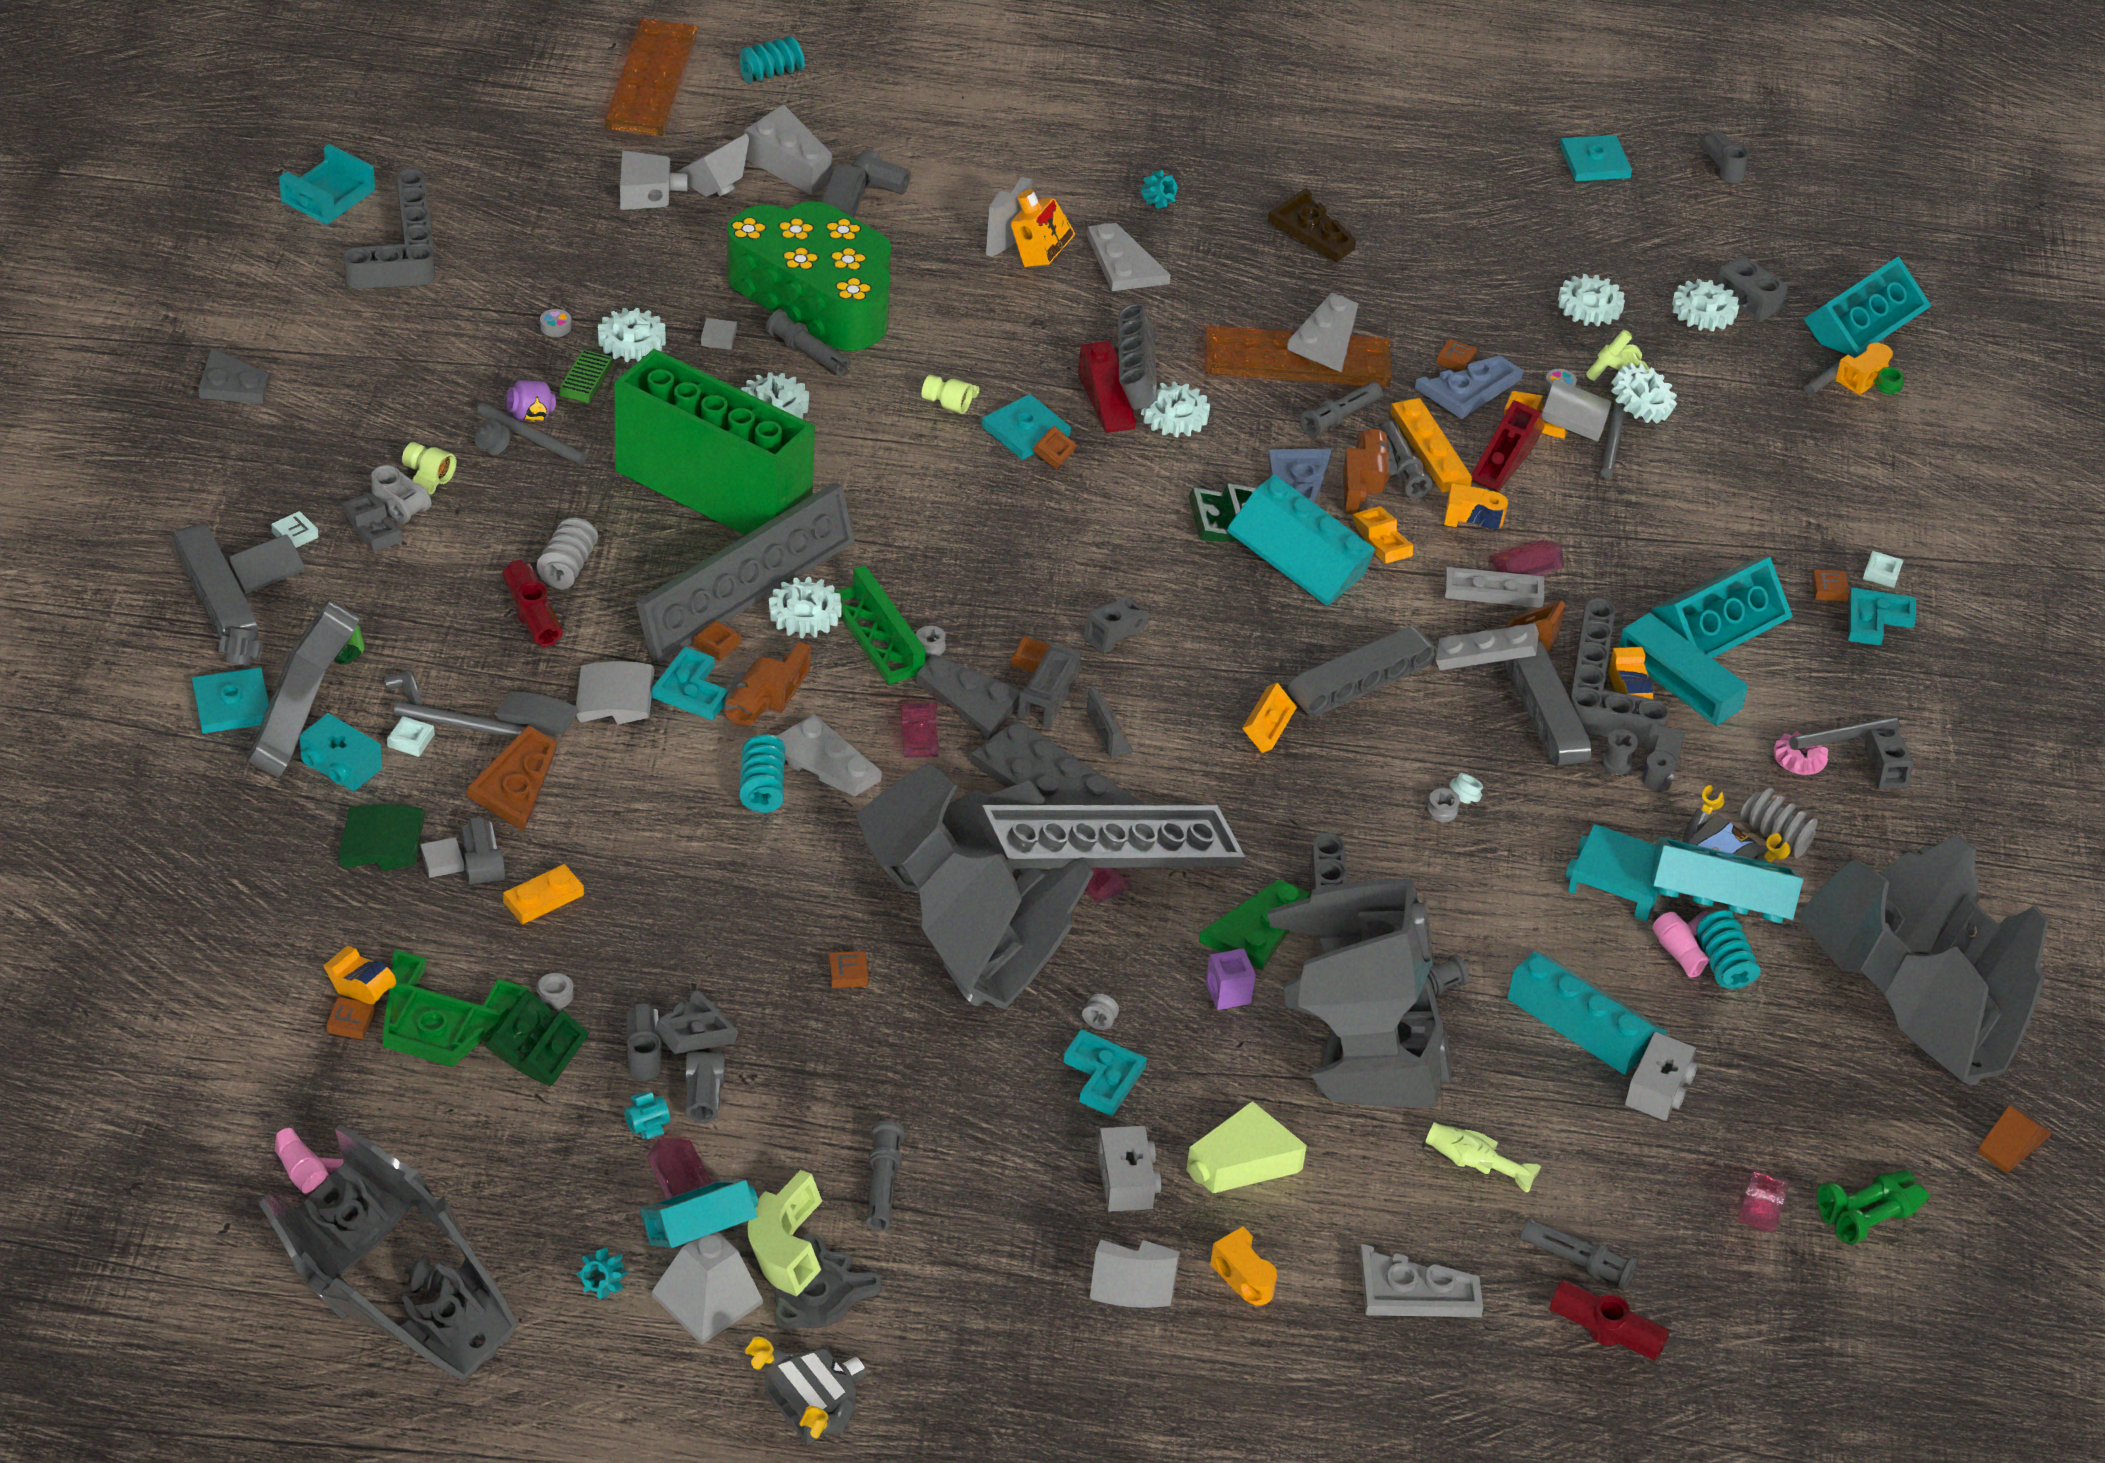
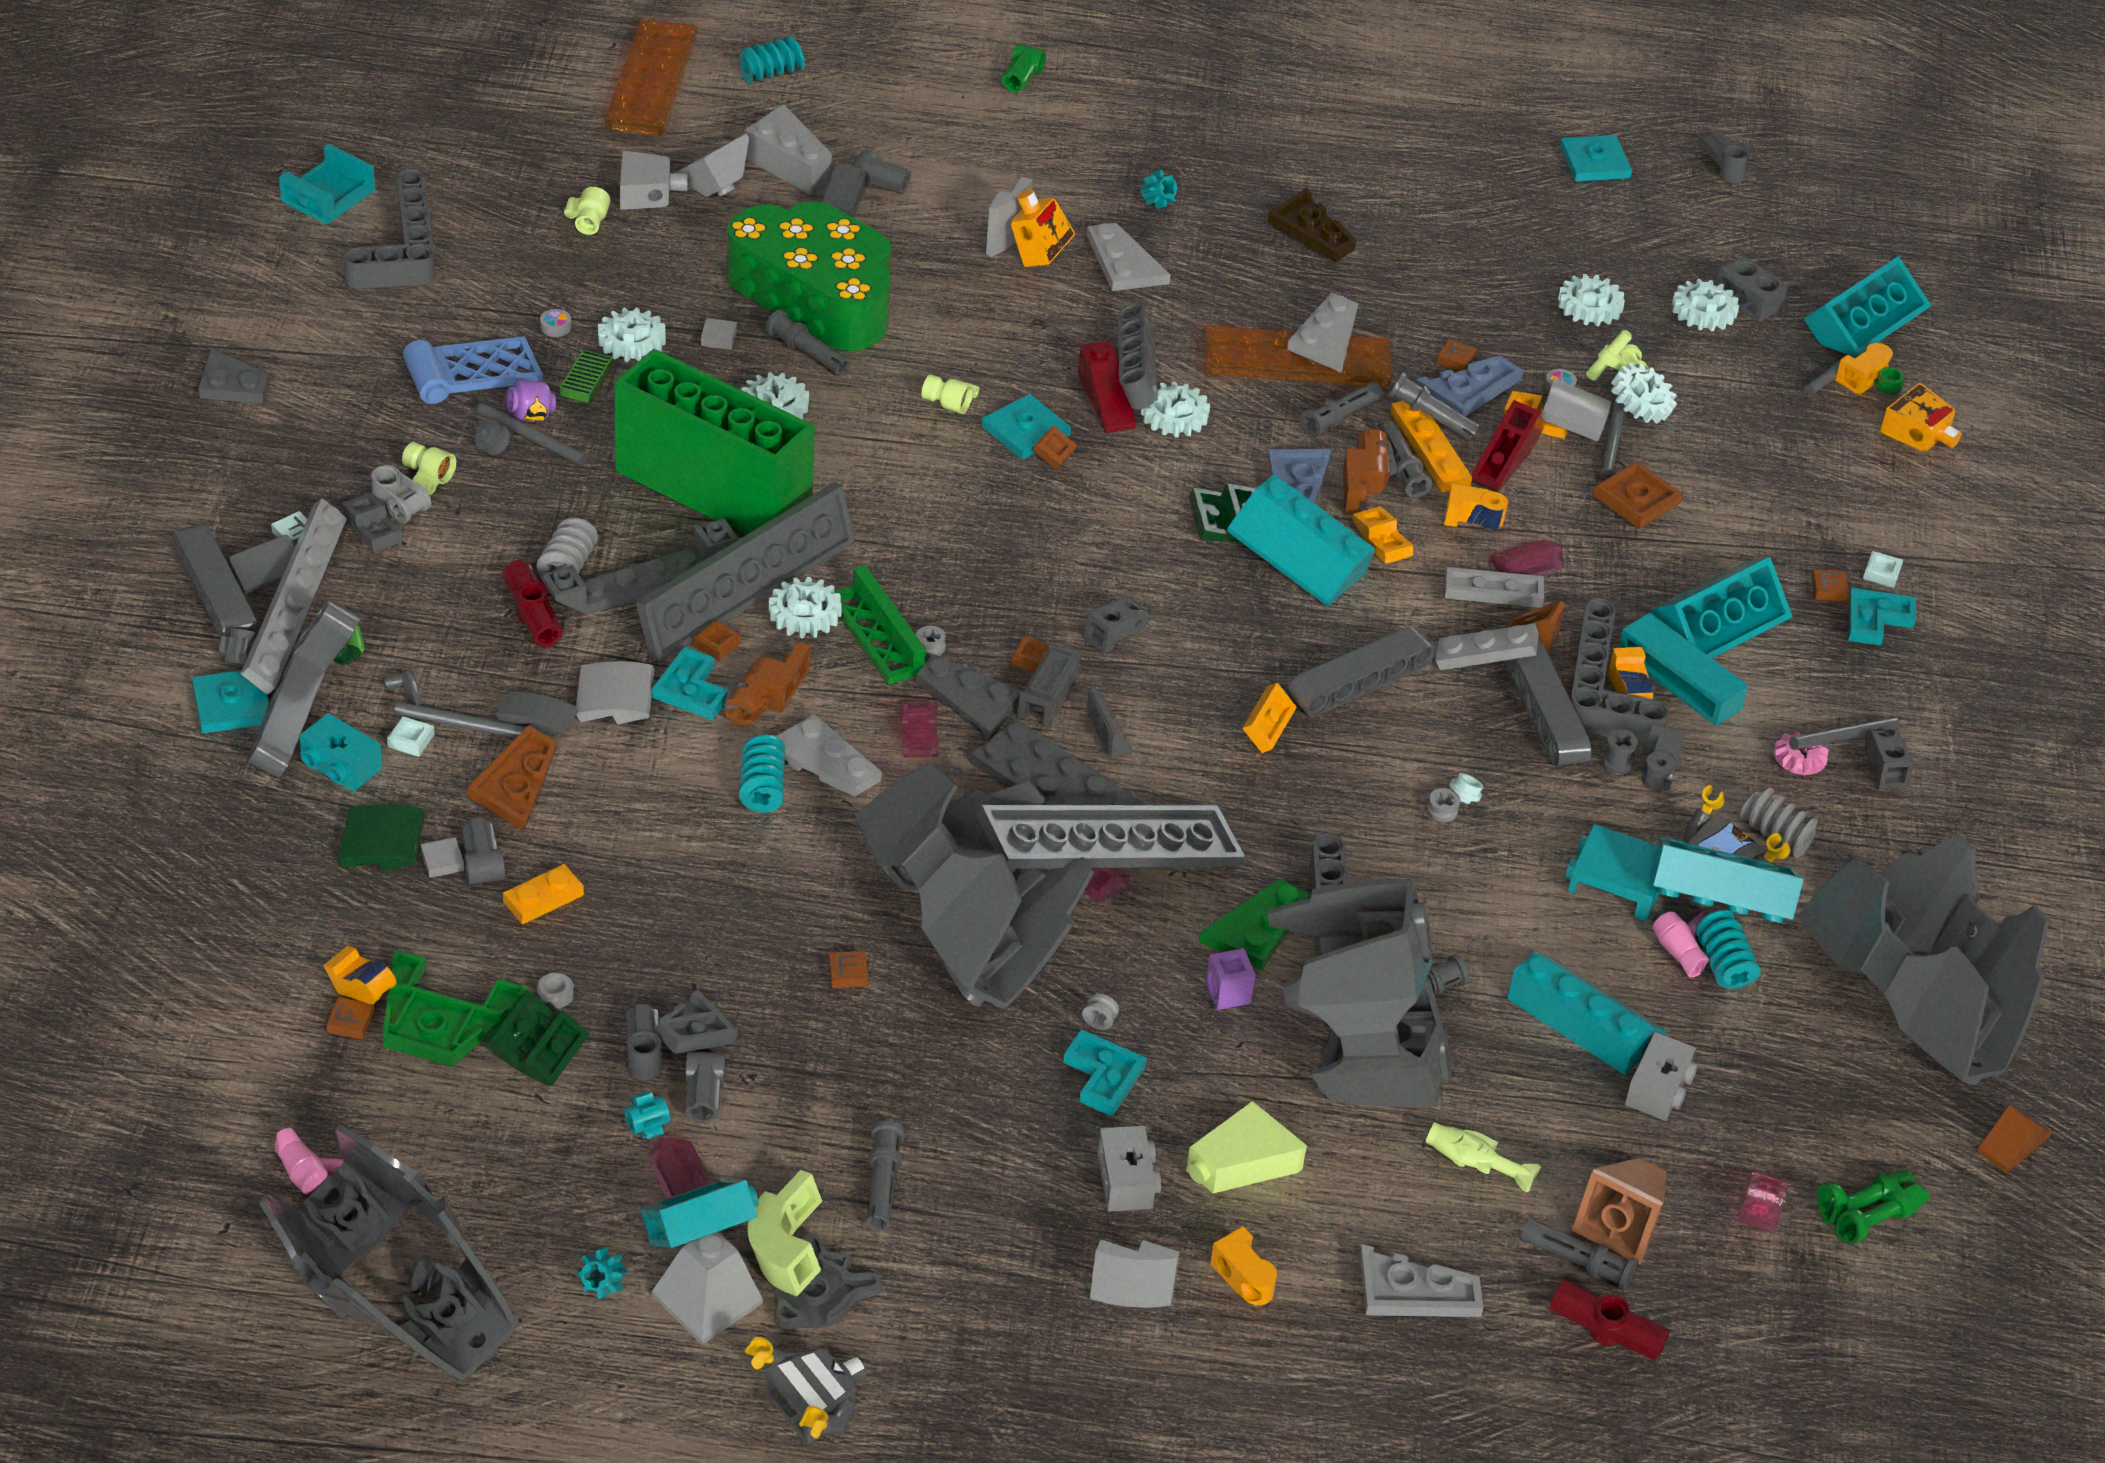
none -> light grey plate [241,498,347,695]
none -> medium blue piece [403,336,543,404]
none -> dark grey slope [542,518,739,615]
none -> yellowish green piece [564,187,611,235]
none -> green piece [1002,43,1046,94]
none -> dark grey pin [1387,371,1480,441]
none -> nougat slope [1571,1158,1667,1265]
none -> dark orange plate [1592,461,1683,529]
none -> light orange torso [1880,383,1962,451]

